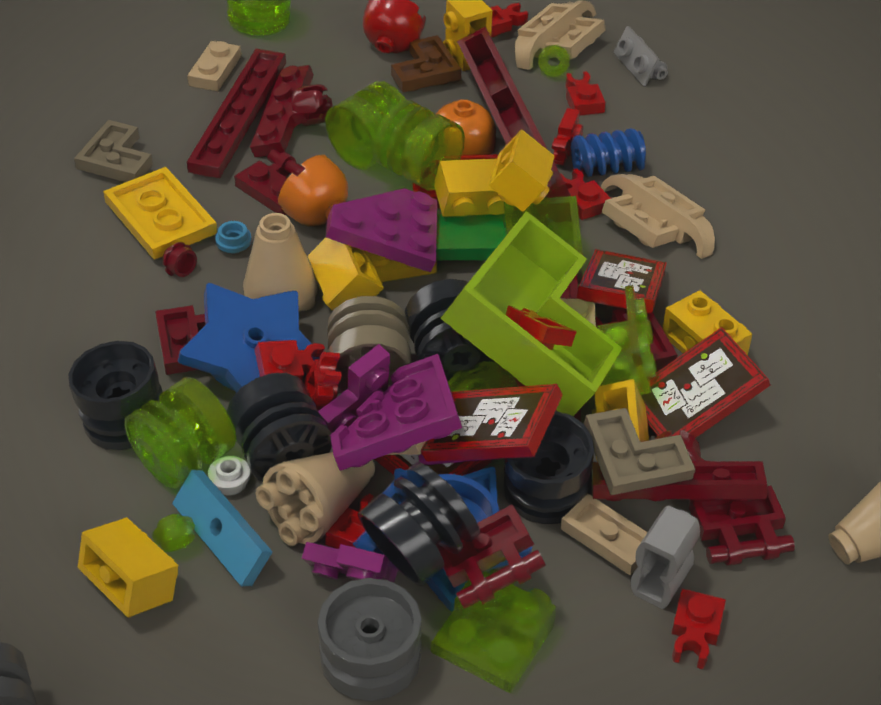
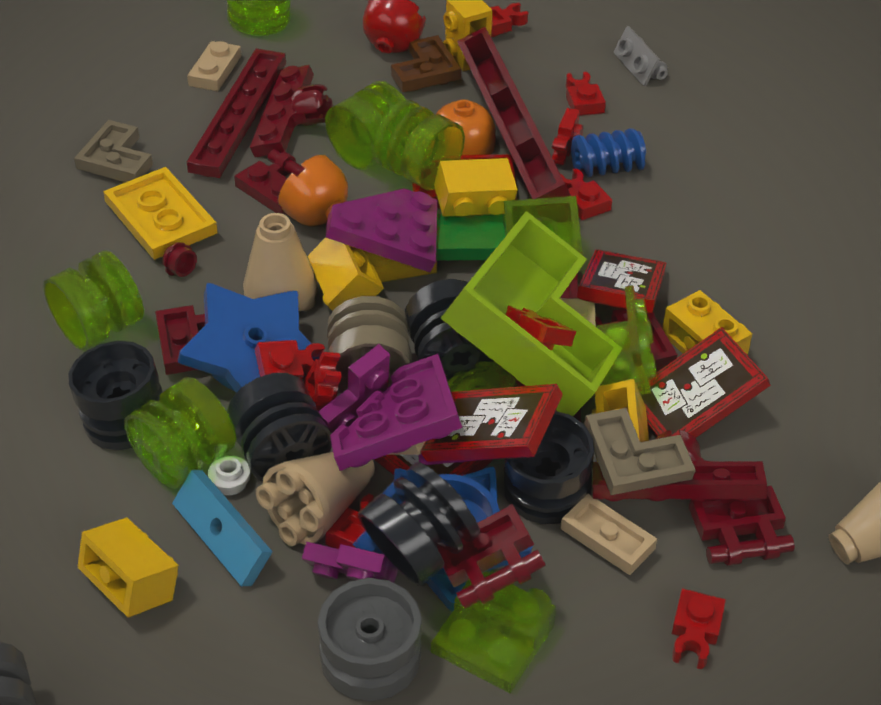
clear neon green plate [152,514,195,552] -> none
dark azure plate [215,221,252,253] -> none
yellow brick [489,129,555,212] -> none
tan plate [515,0,606,70] -> none
clear neon green plate [538,45,570,77] -> none
tan plate [601,174,715,259] -> none
light grey brick [631,505,700,609] -> none
none -> clear neon green wheel [43,250,144,351]

